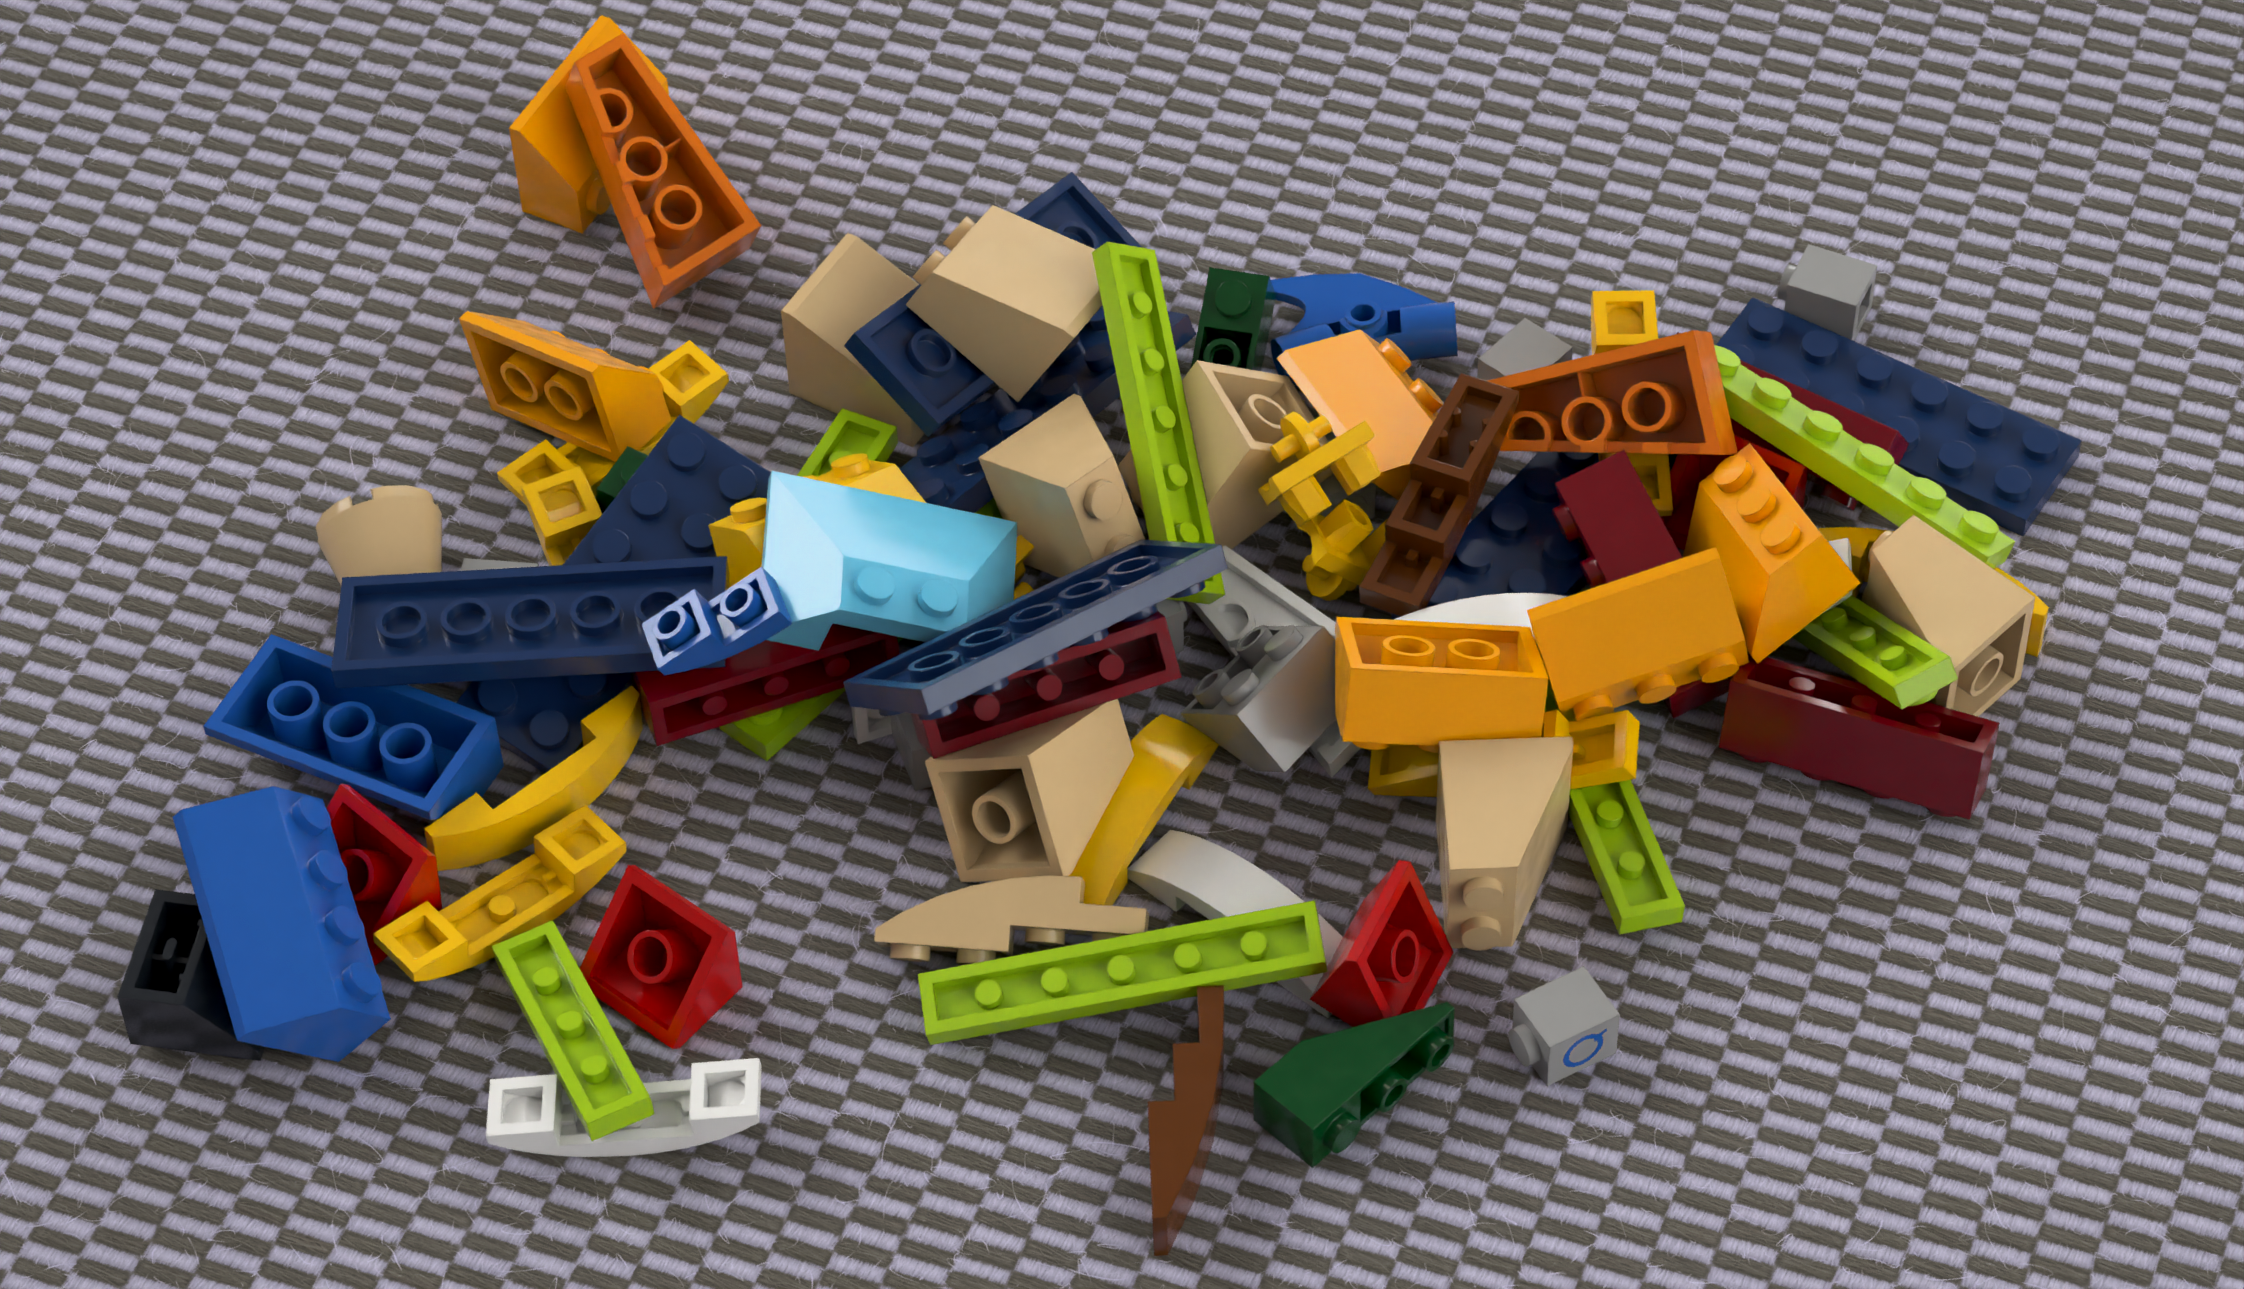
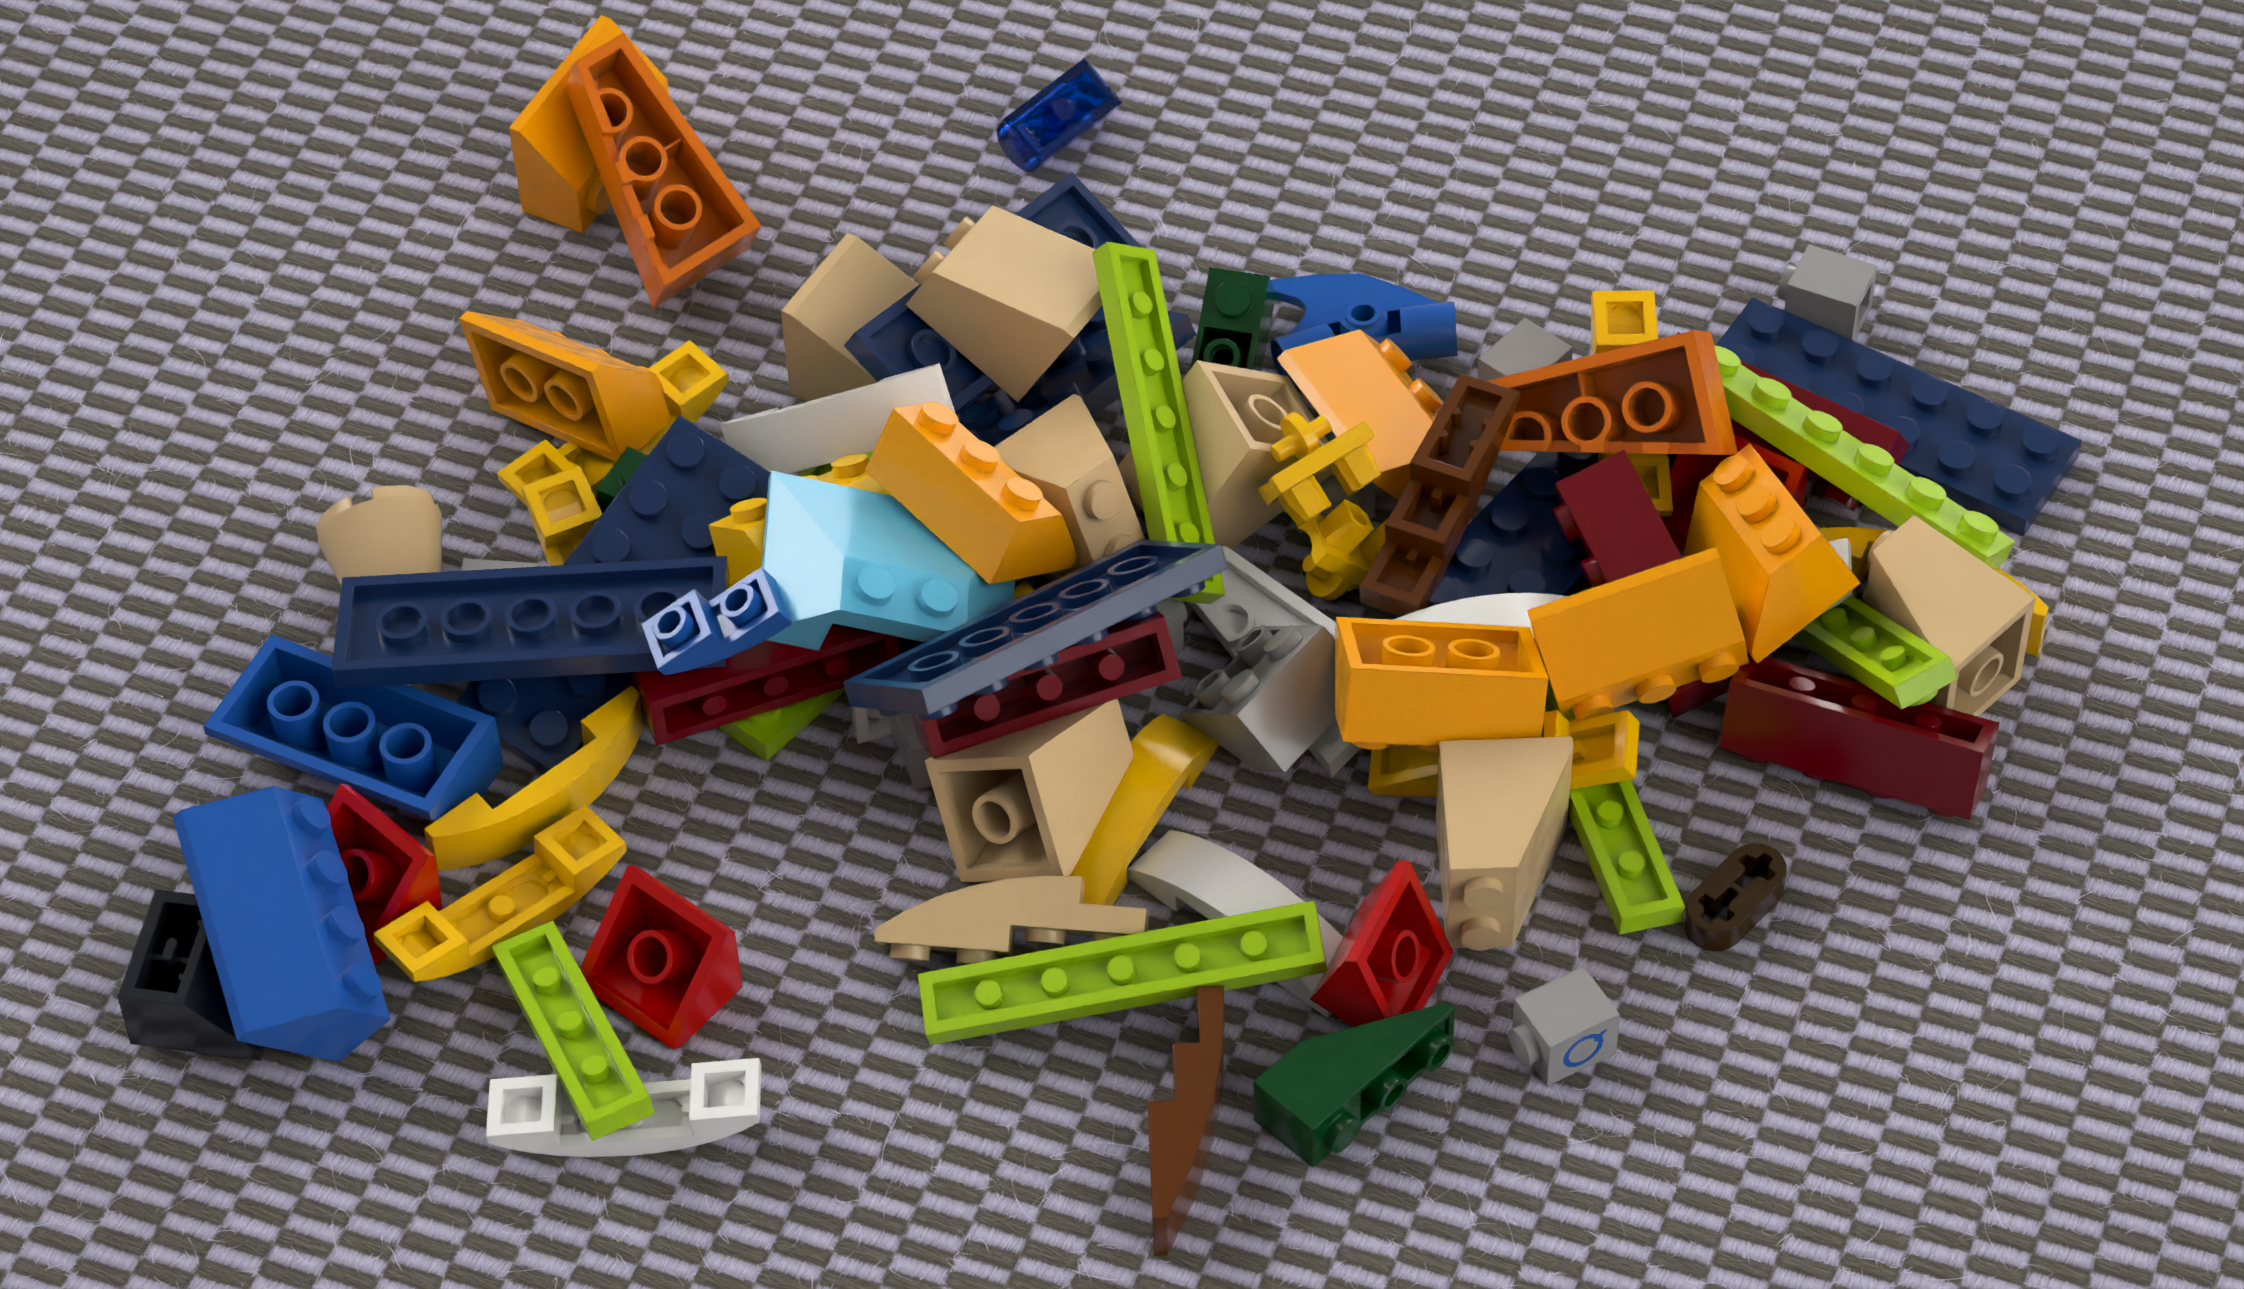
none -> white slope [720,363,956,474]
none -> light orange slope [865,402,1079,585]
none -> clear blue brick [997,58,1122,172]
none -> dark brown beam [1684,843,1787,951]

